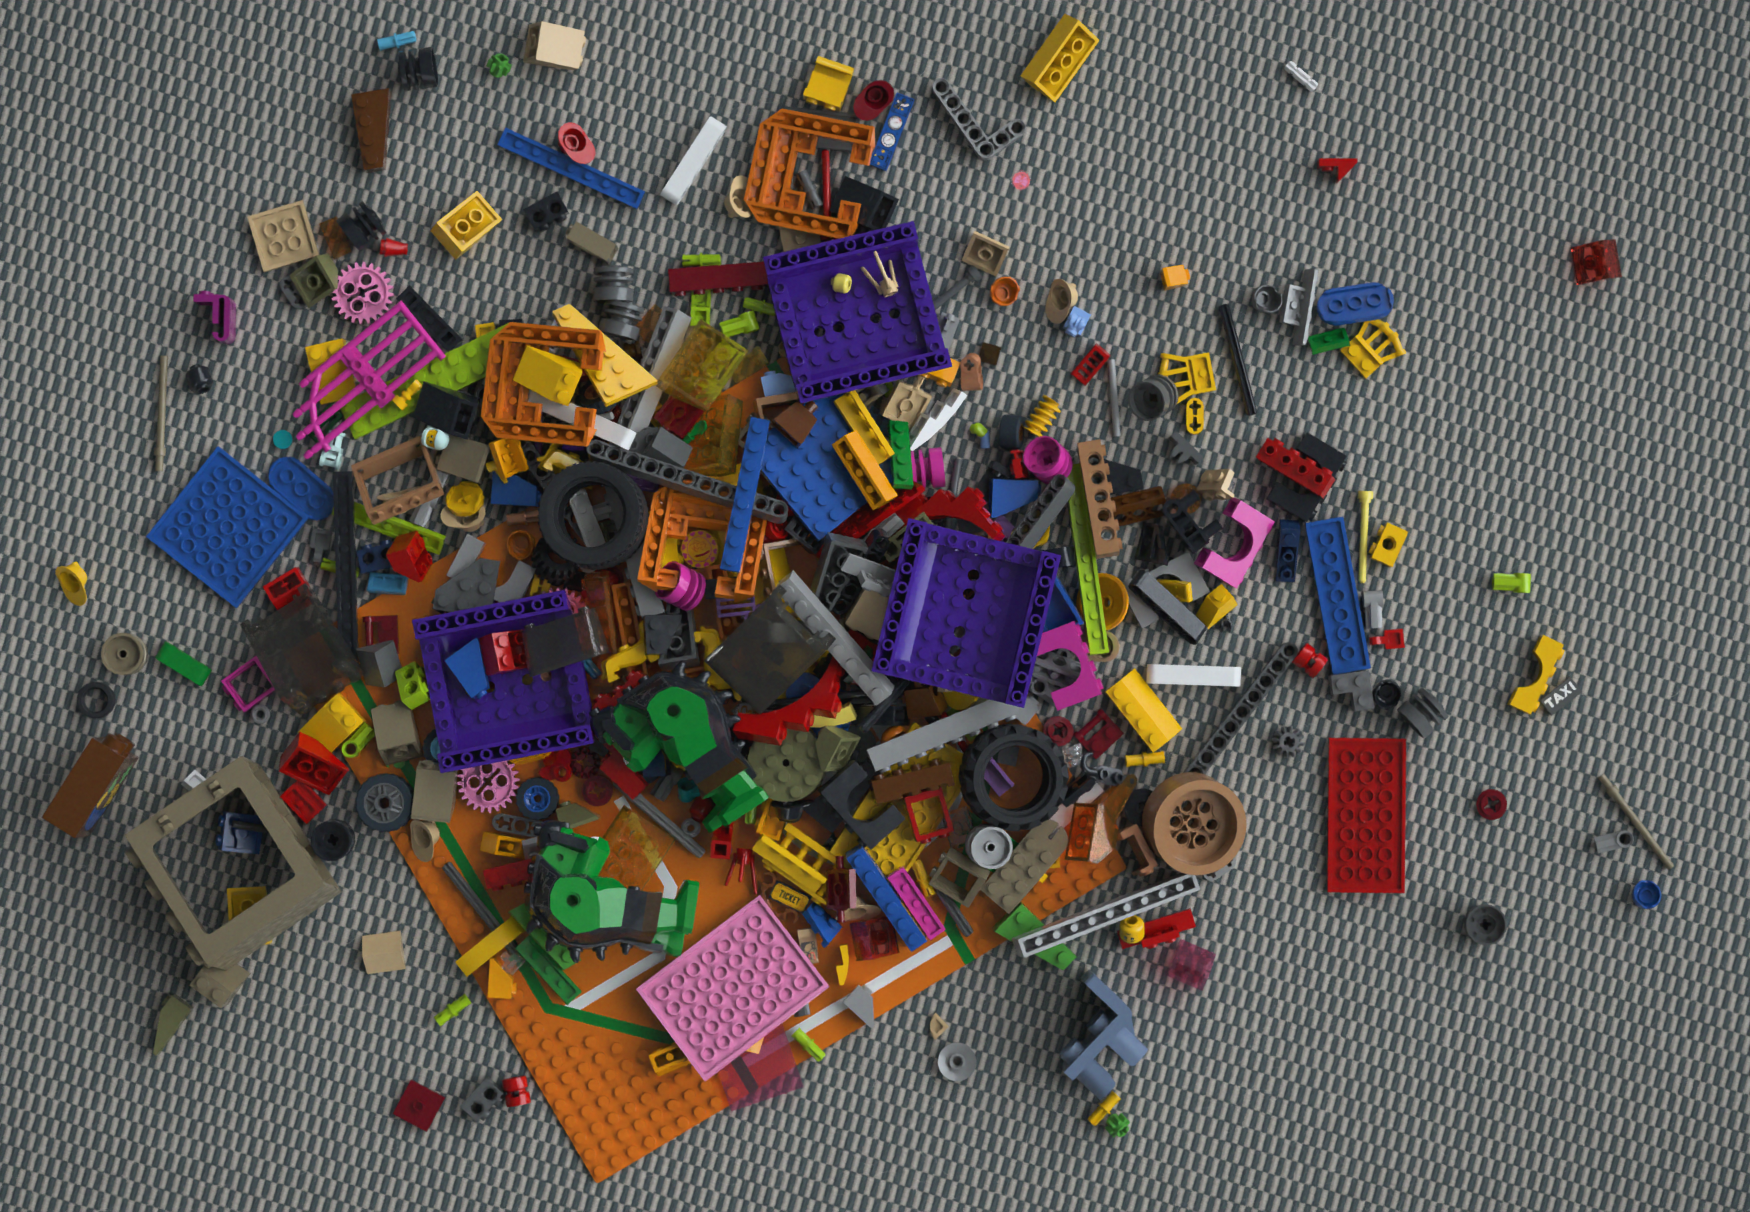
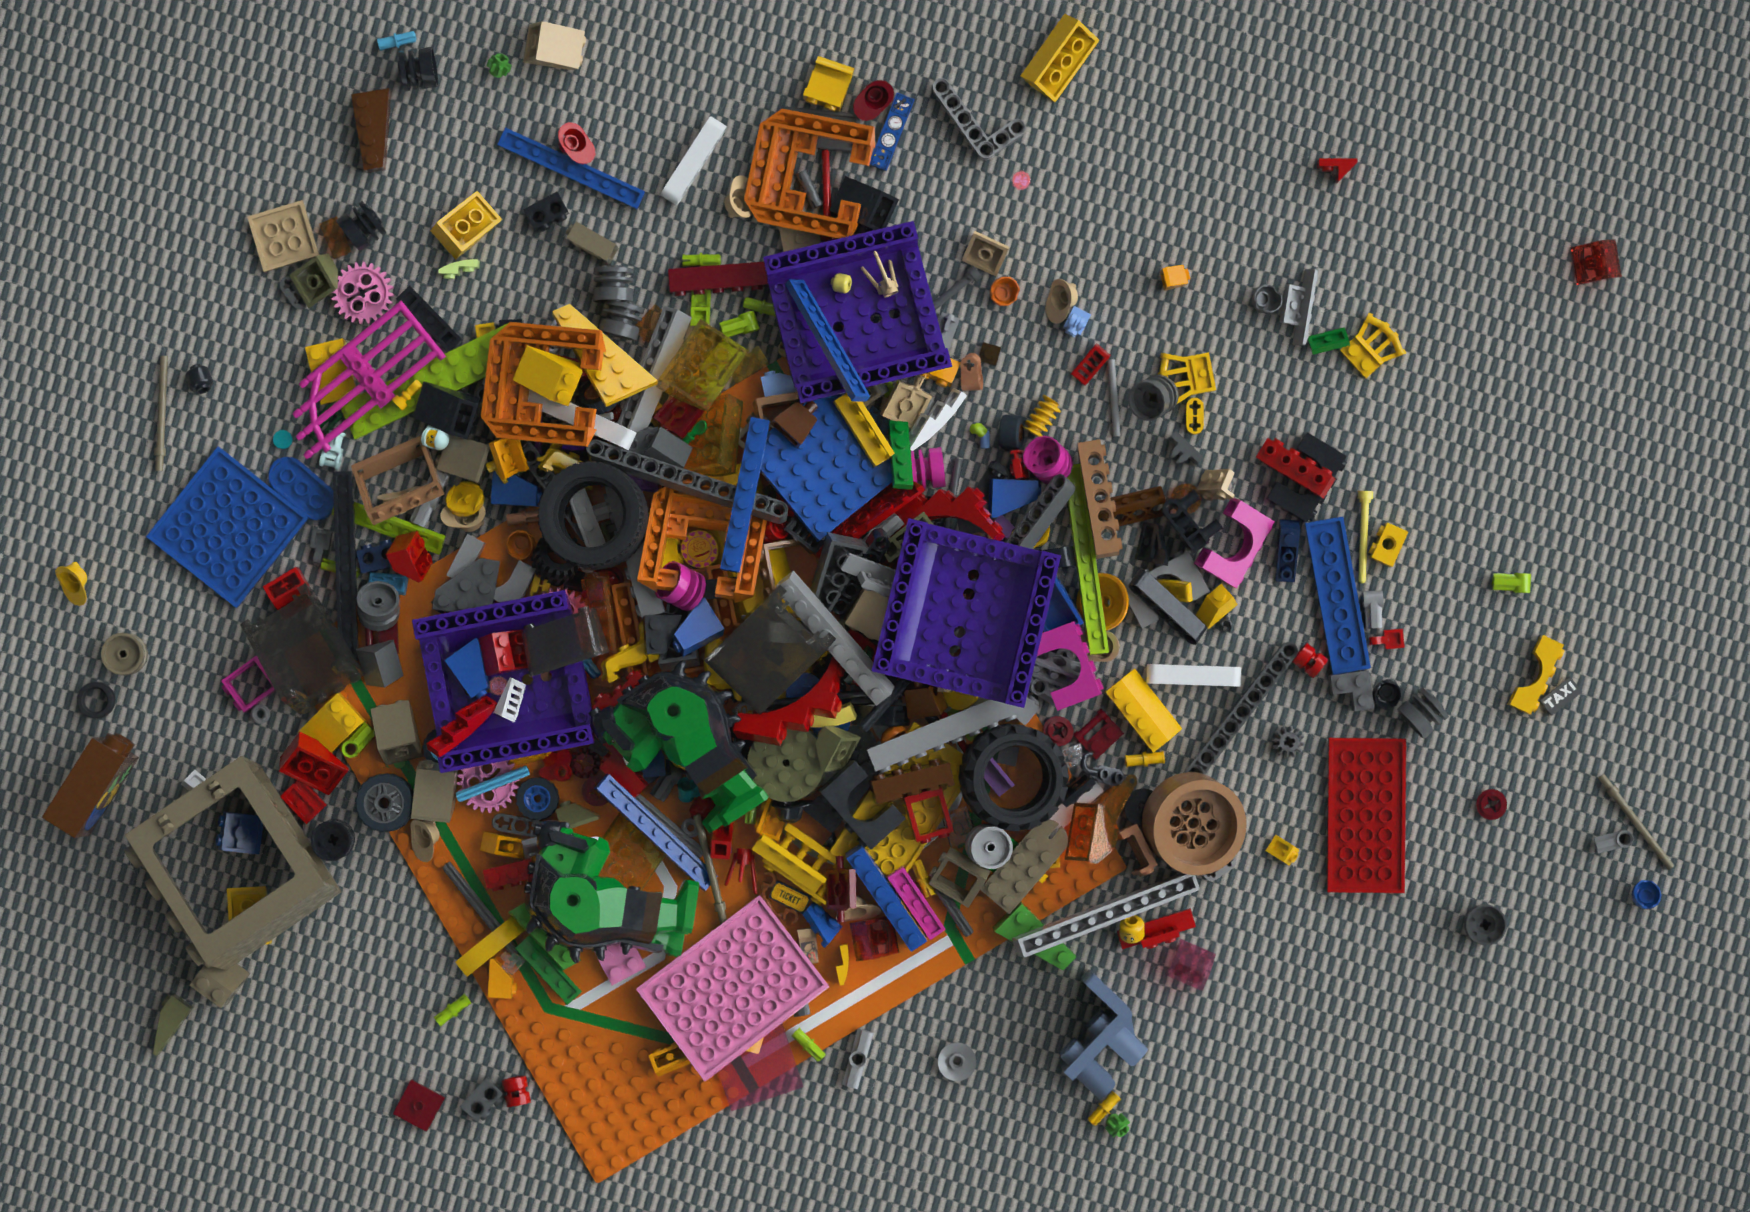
green beam [155,641,212,686] -> none
magenta piece [193,291,236,344] -> none
dark grey bar [232,820,269,833] -> none
tan slope [362,931,406,974] -> none
red cone [380,238,408,257] -> none
lime brick [395,661,430,710] -> none
dark brown wheel [624,340,643,359] -> none
medium lavender tile [716,596,756,618] -> none
light orange brick [832,430,898,510] -> none
light grey slope [843,984,874,1029] -> none
tan tile [930,1012,949,1040] -> none
black wing [1104,459,1144,495] -> none
black axle [1219,304,1257,416] -> none
white axle [1284,61,1318,92] -> none
blue tile [1317,282,1394,326] -> none
none -> dark grey wheel [357,581,400,631]
none -> red slope [426,695,498,758]
none -> yellowish green slope [439,259,480,279]
none -> medium azure axle [456,766,530,802]
none -> clear tile [489,676,508,696]
none -> white slope [493,677,526,722]
none -> plate [594,774,718,891]
none -> bright pink plate [594,944,646,986]
none -> blue slope [672,597,724,657]
none -> dark tan bar [693,814,727,925]
none -> blue plate [785,279,870,401]
none -> light grey piece [842,1028,874,1089]
none -> yellow bracket [1265,835,1299,866]

